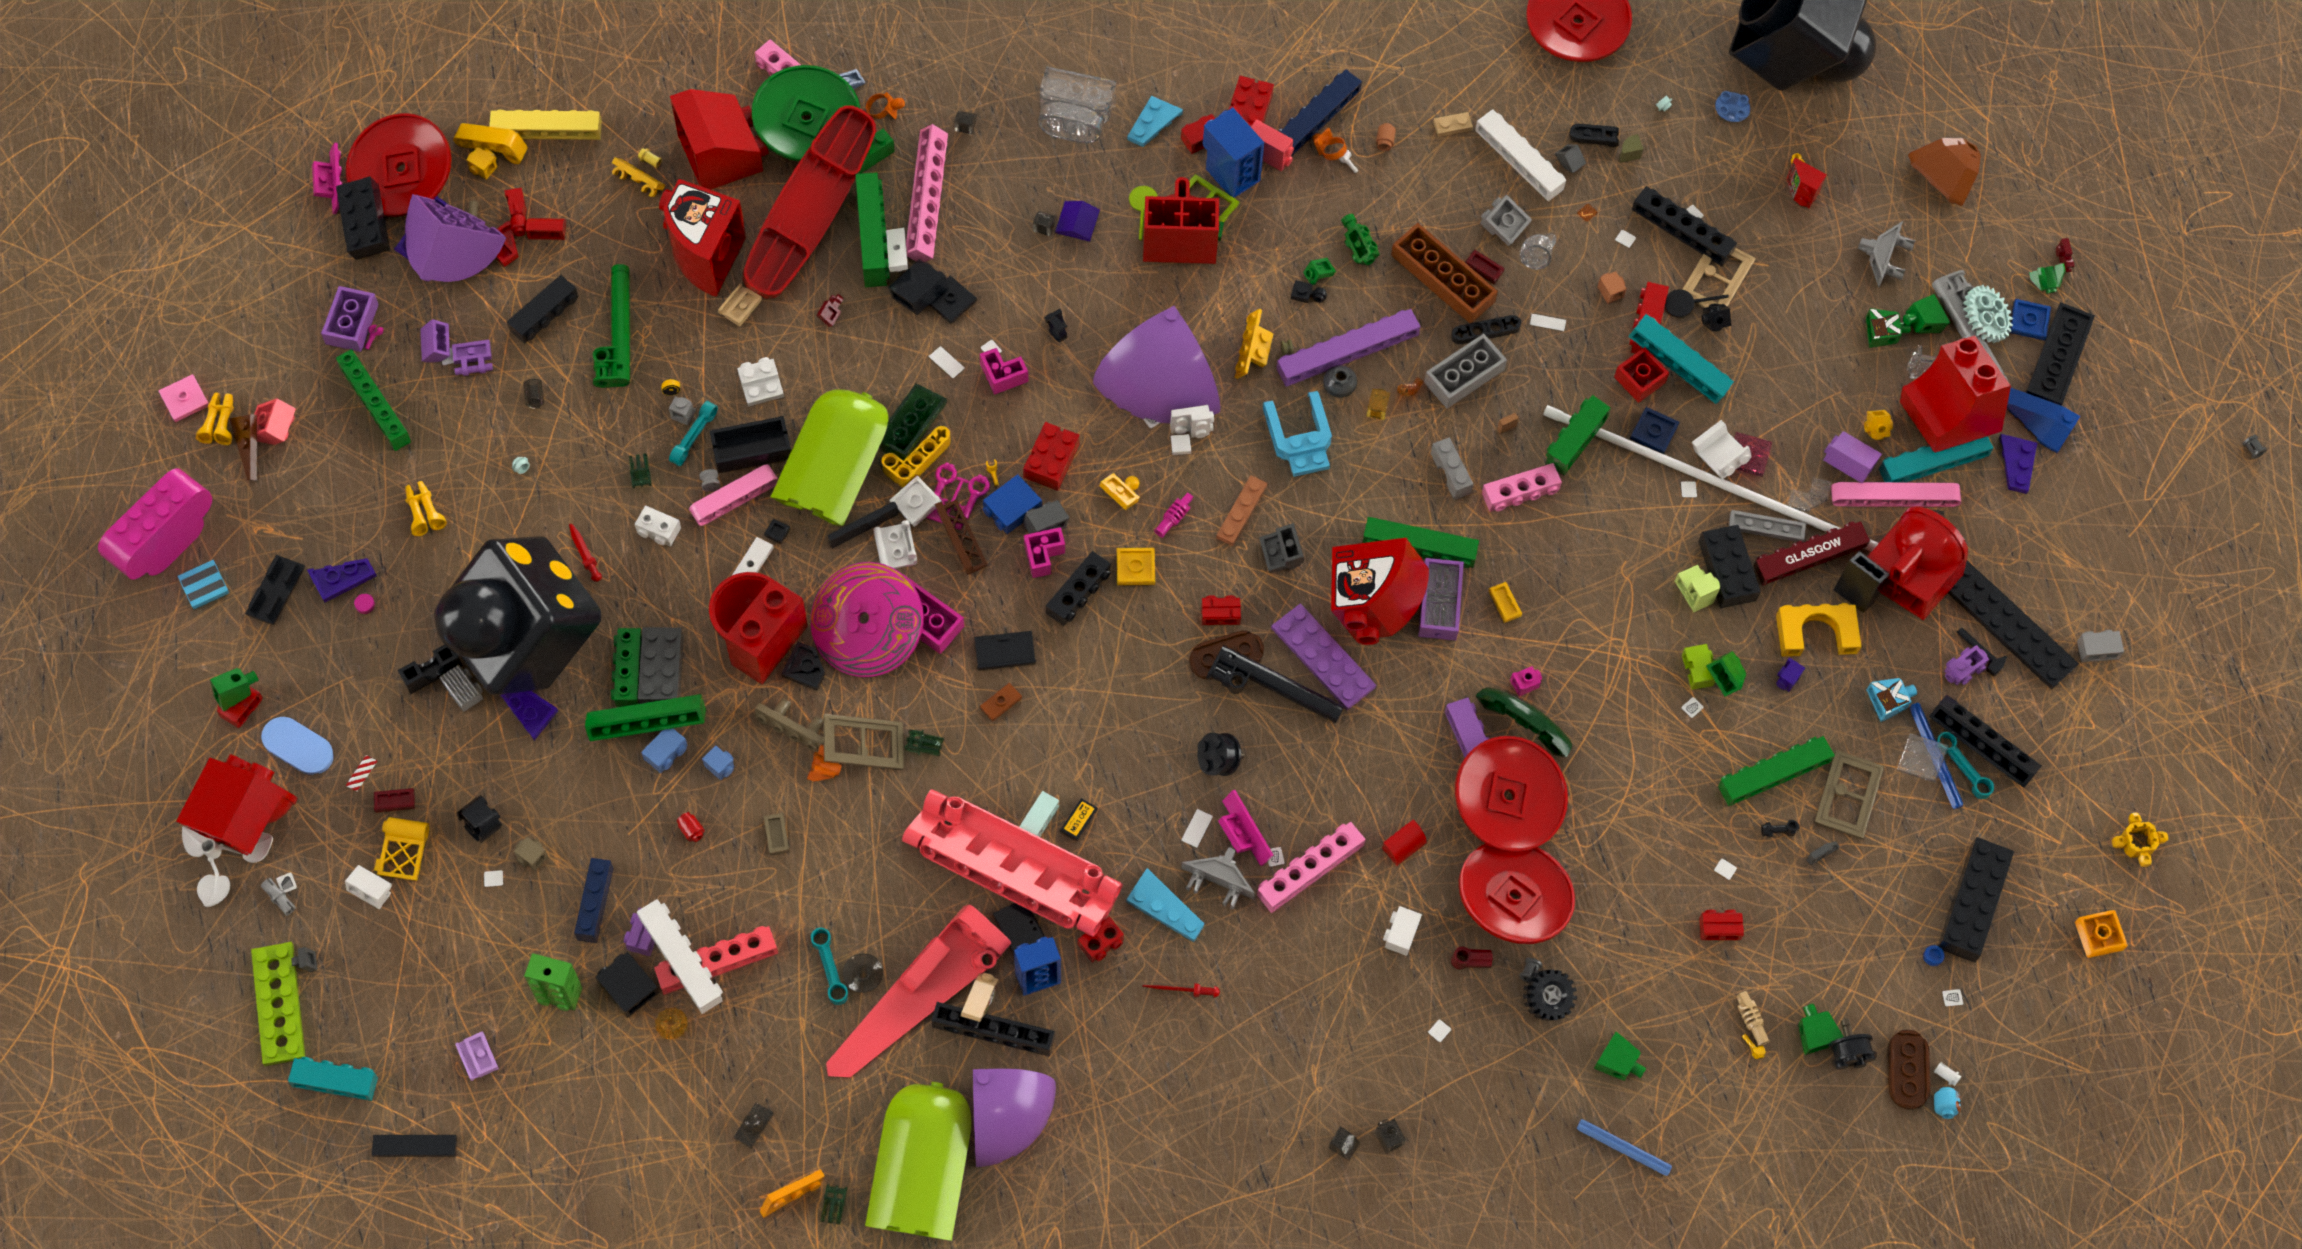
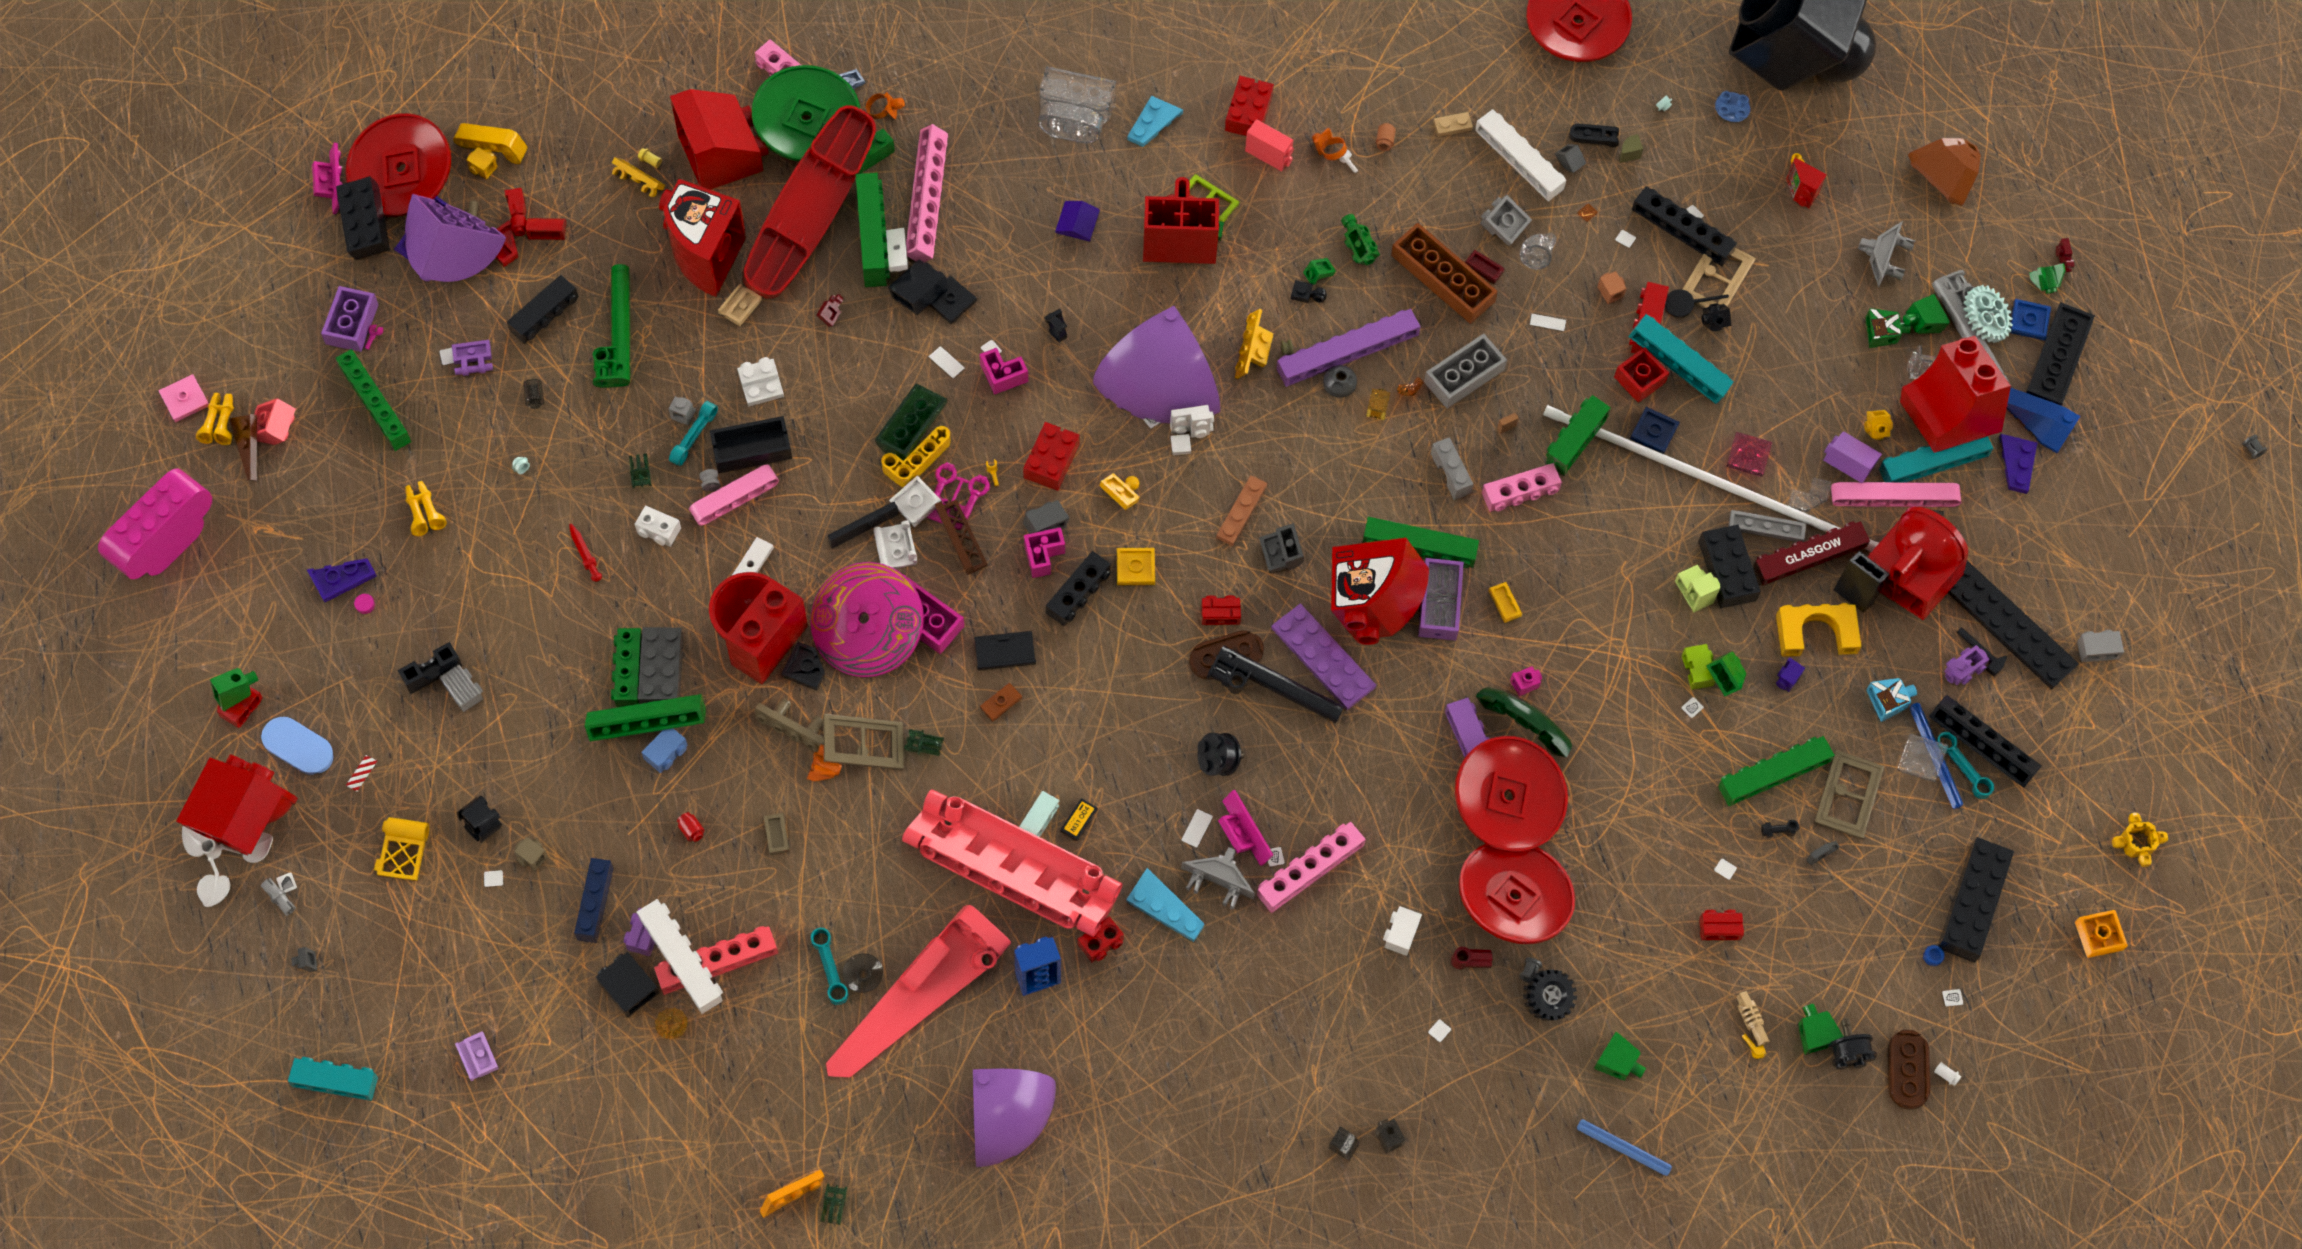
medium azure tile [178,560,229,609] -> none
black brick [245,555,305,625] -> none
lime plate [251,942,305,1066] -> none
white hinge [345,865,392,910] -> none
black tile [372,1135,457,1157] -> none
dark red plate [374,788,415,813] -> none
medium lavender brick [420,319,450,362] -> none
black piece [434,536,601,695] -> none
light yellow brick [489,109,602,140] -> none
dark purple wing [500,691,558,741] -> none
bright green brick [524,953,582,1011] -> none
tile [661,379,681,396] -> none
medium blue brick [702,746,734,780] -> none
clear smoke tile [734,1103,774,1149] -> none
black tile [764,518,790,544] -> none
lime panel [771,389,888,526] -> none
lime panel [865,1082,972,1241] -> none
black brick [931,1002,1055,1057] -> none
clear smoke brick [954,110,977,134] -> none
tan slope [961,973,999,1022] -> none
blue brick [983,474,1042,534] -> none
black door [993,903,1045,954] -> none
clear smoke brick [1033,211,1057,236] -> none
lime piece [1129,186,1158,241] -> none
red sword [1142,983,1220,998] -> none
dark pink hinge [1154,492,1193,538] -> none
red brick [1181,114,1215,154] -> none
blue piece [1203,107,1264,198] -> none
medium azure plate [1263,391,1332,477] -> none
dark blue brick [1278,69,1362,157] -> none
red brick [1382,819,1427,866] -> none
black beam [1451,315,1521,344] -> none
white sticker [1681,482,1697,497] -> none
white panel [1692,420,1752,479] -> none
medium azure head [1934,1087,1961,1119] -> none

